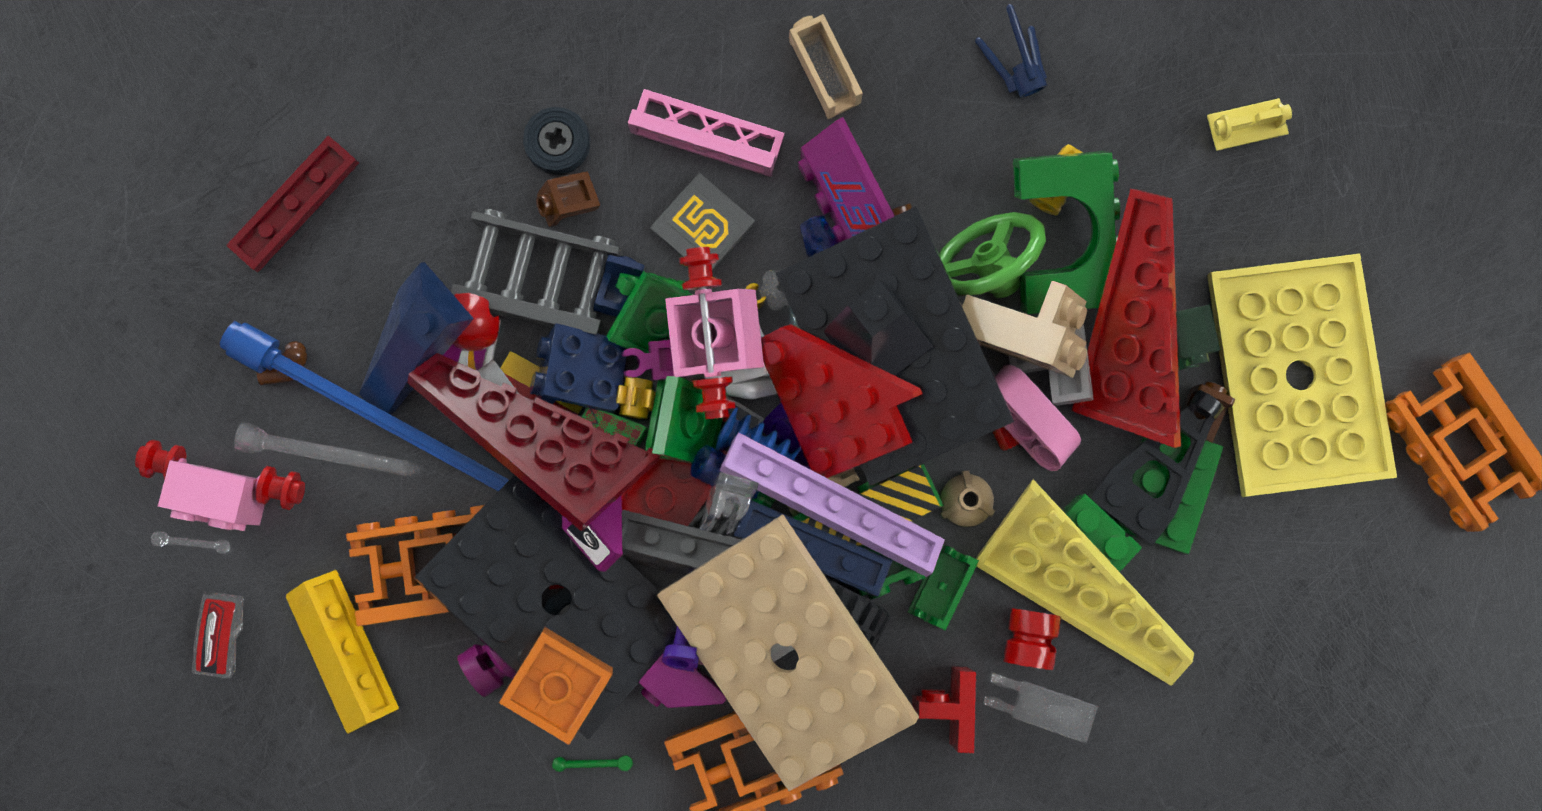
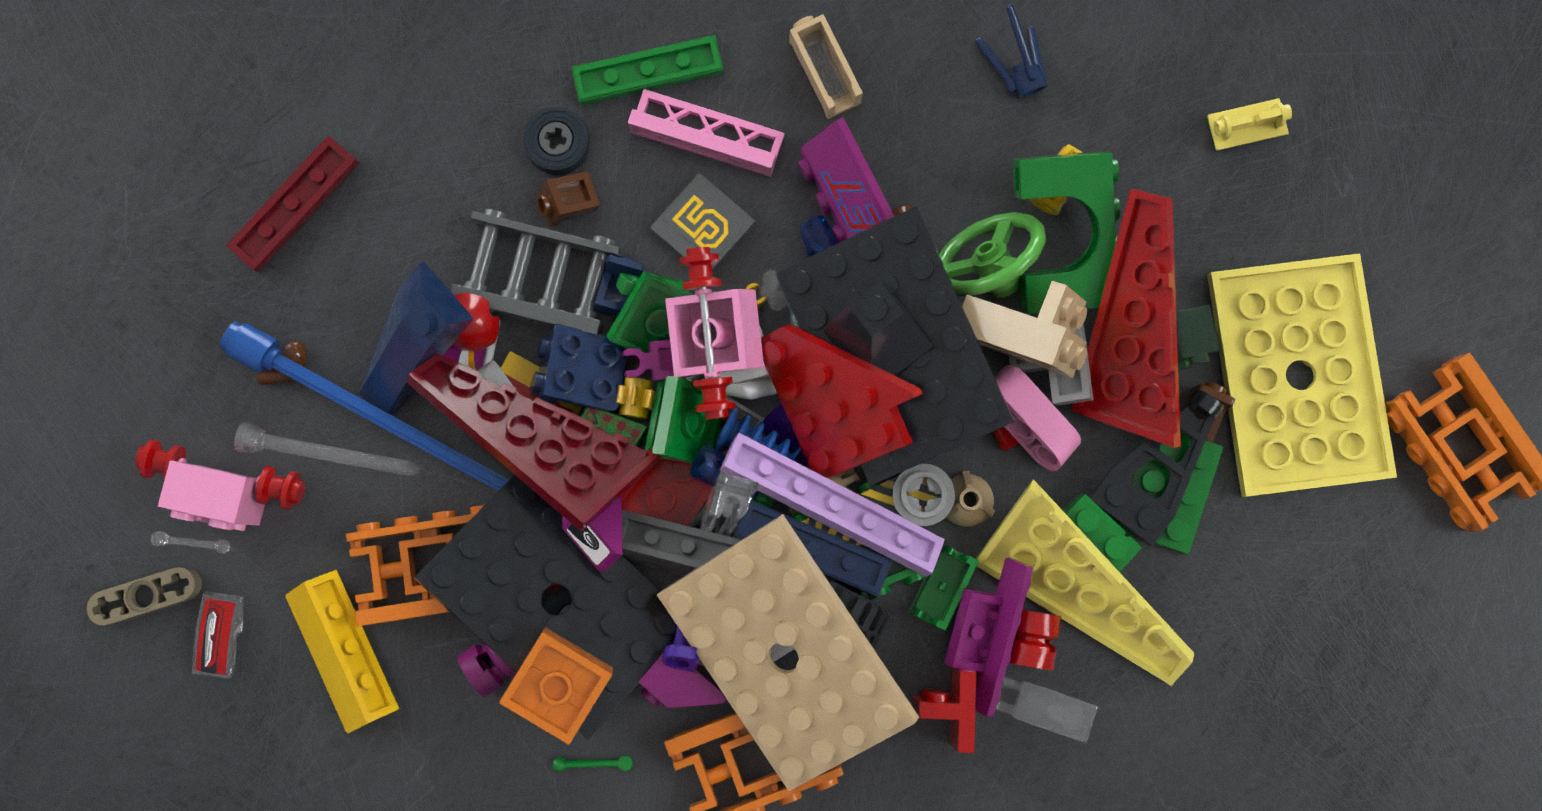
none -> dark tan beam [86,567,202,626]
none -> green tile [571,35,724,106]
none -> light grey gear [892,464,955,526]
none -> magenta bracket [944,558,1033,717]

